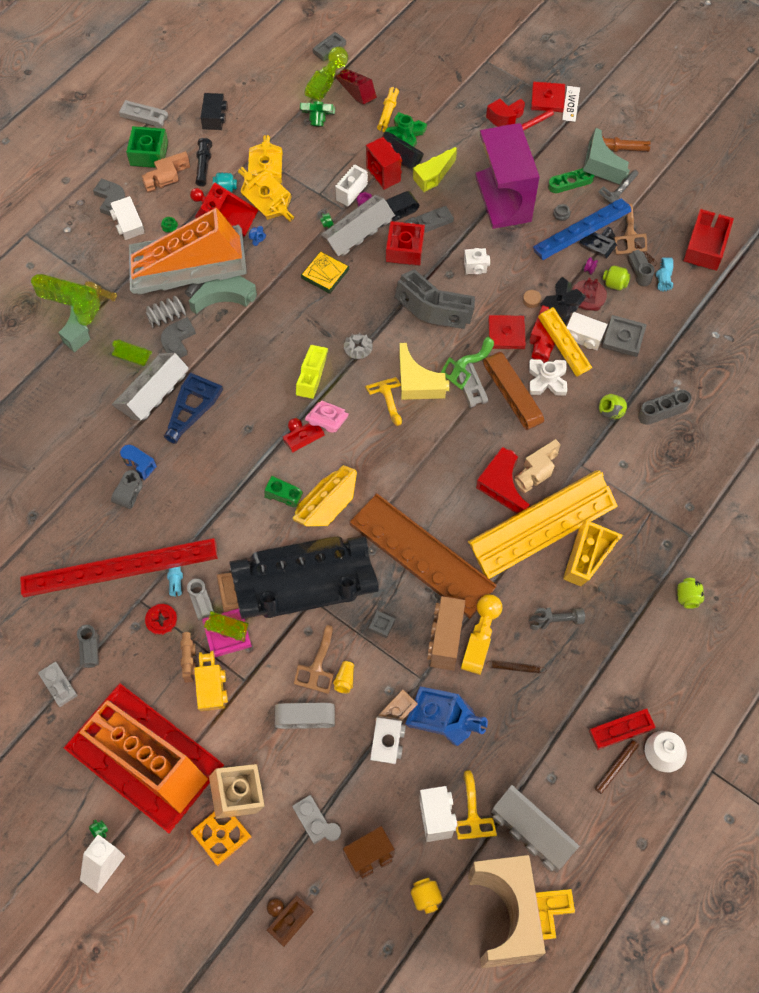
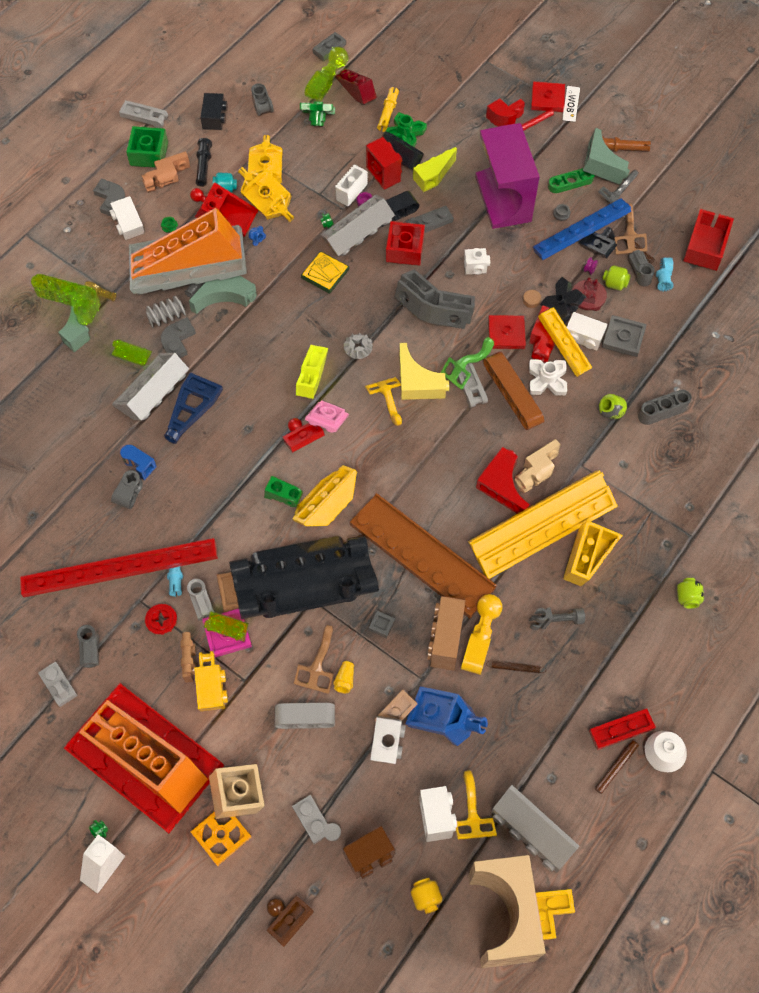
none -> dark grey piece [251,83,274,116]

